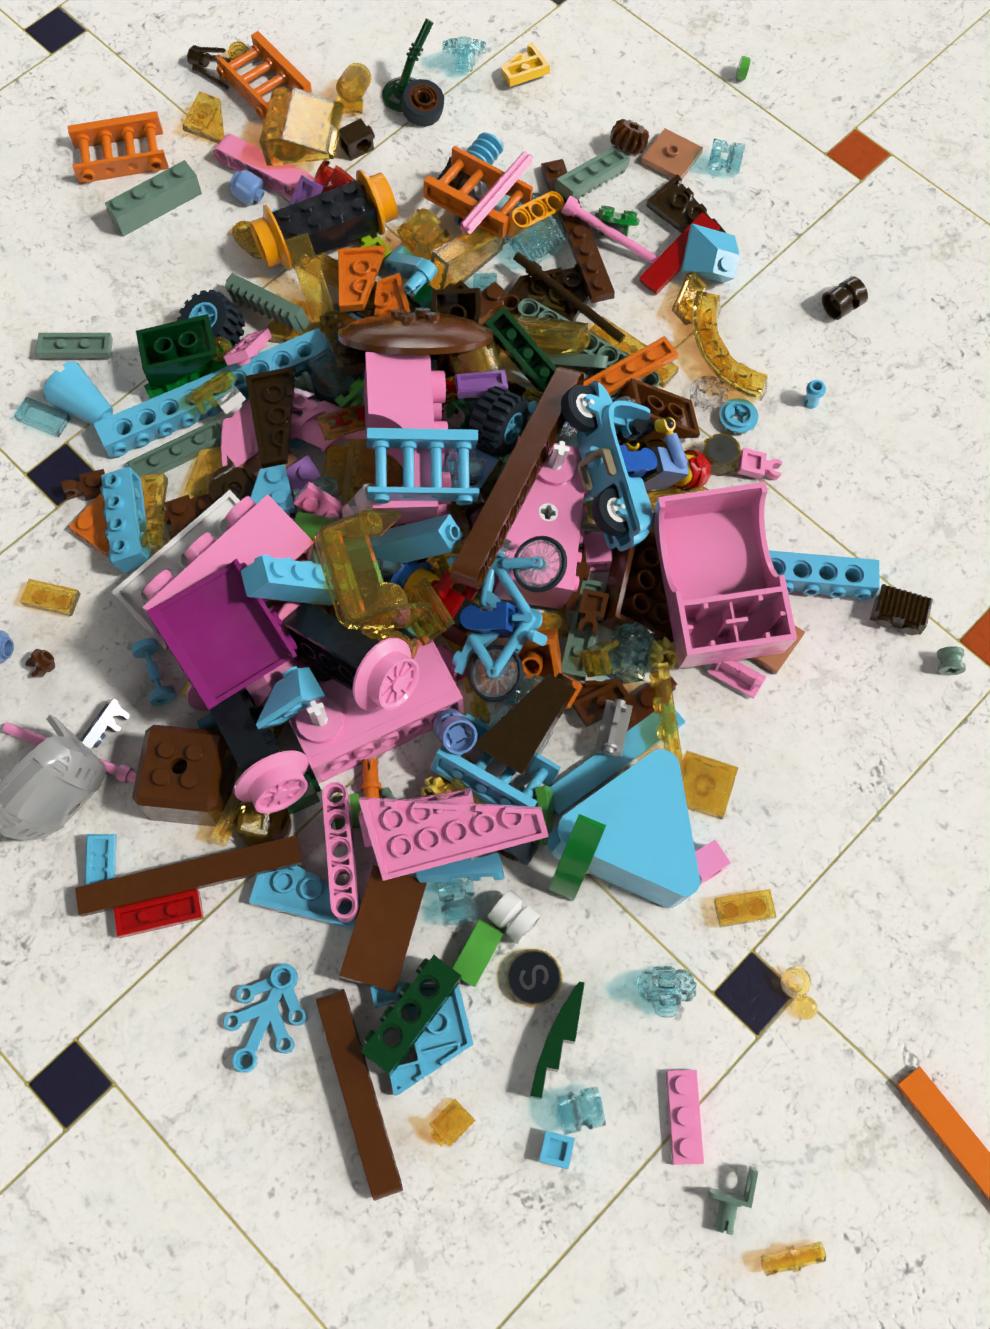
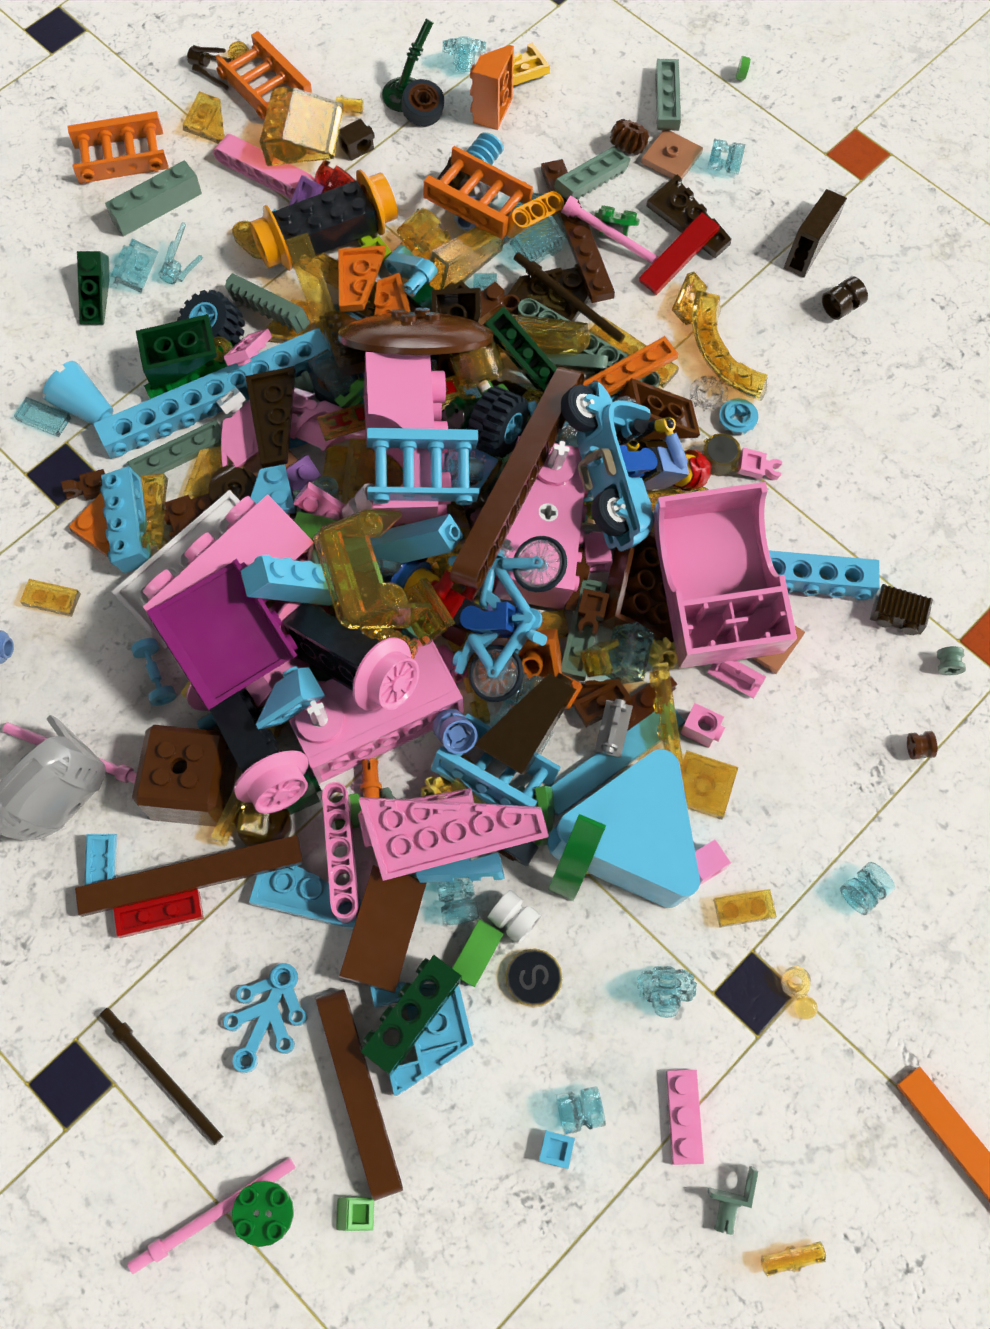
reddish brown plate [25,649,55,678] -> none
sand green plate [36,333,113,358] -> none
plate [80,699,130,749] -> none
clear yellow plate [184,370,237,414] -> none
medium blue head [229,169,265,205] -> none
clear yellow piece [336,63,371,104] -> none
clear yellow bracket [429,1099,476,1148] -> none
medium lavender tile [455,370,508,399] -> none
bright pink axle [460,151,533,235] -> none
dark green slope [529,982,585,1100] -> none
medium azure slope [681,224,739,283] -> none
medium azure pin [803,380,826,409] -> none
none -> dark green slope [77,251,110,325]
none -> dark brown bar [99,1008,224,1145]
none -> clear light blue bracket [111,238,159,293]
none -> bright pink bar [127,1158,296,1274]
none -> clear light blue plant [158,222,203,284]
none -> green plate [232,1181,294,1247]
none -> bright green slope [336,1198,374,1231]
none -> orange slope [470,45,514,130]
none -> sand green gear [655,58,681,131]
none -> bright pink brick [680,703,725,747]
none -> dark brown slope [784,189,847,277]
none -> clear light blue wheel [840,862,895,915]
none -> reddish brown wheel [907,731,938,760]

